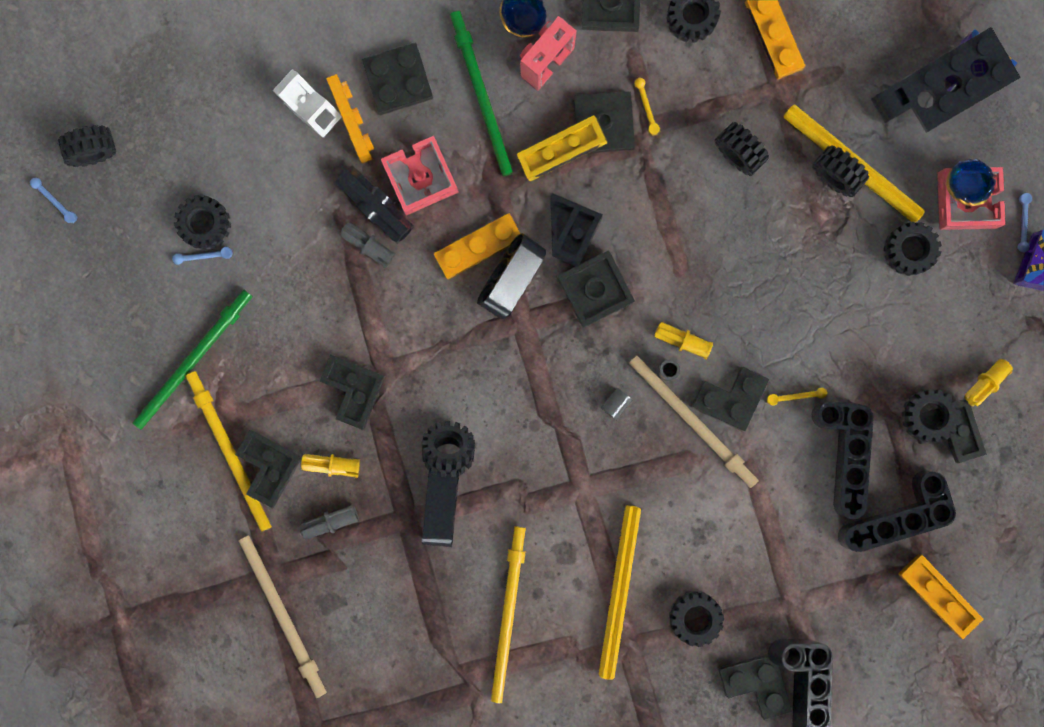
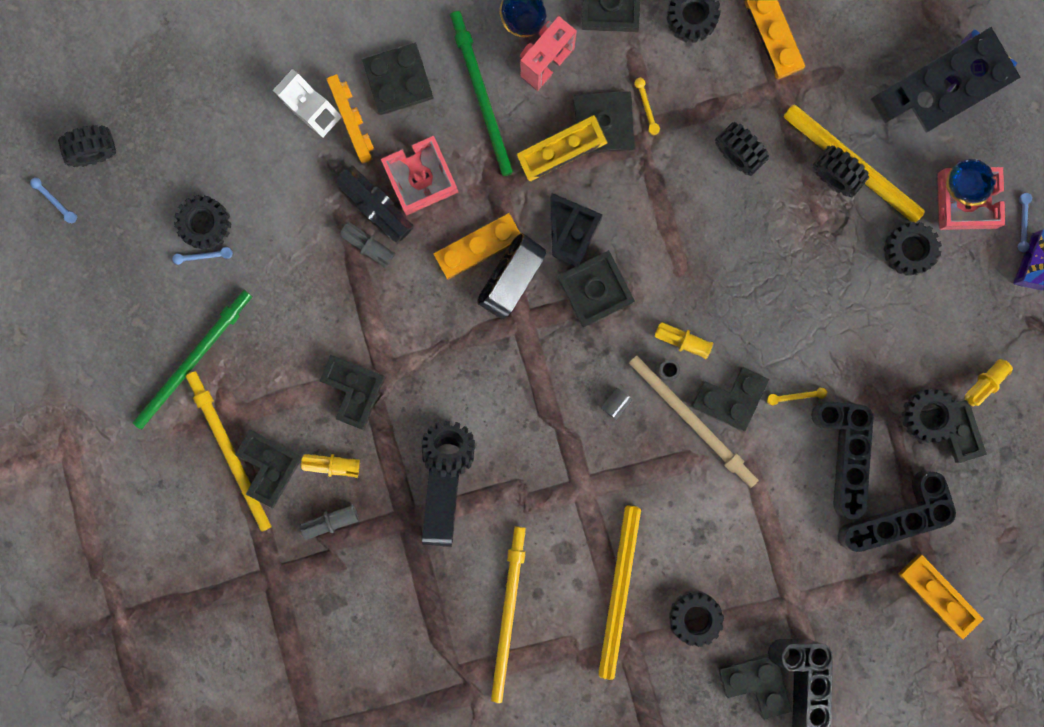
tan bar [239,536,327,698] -> none

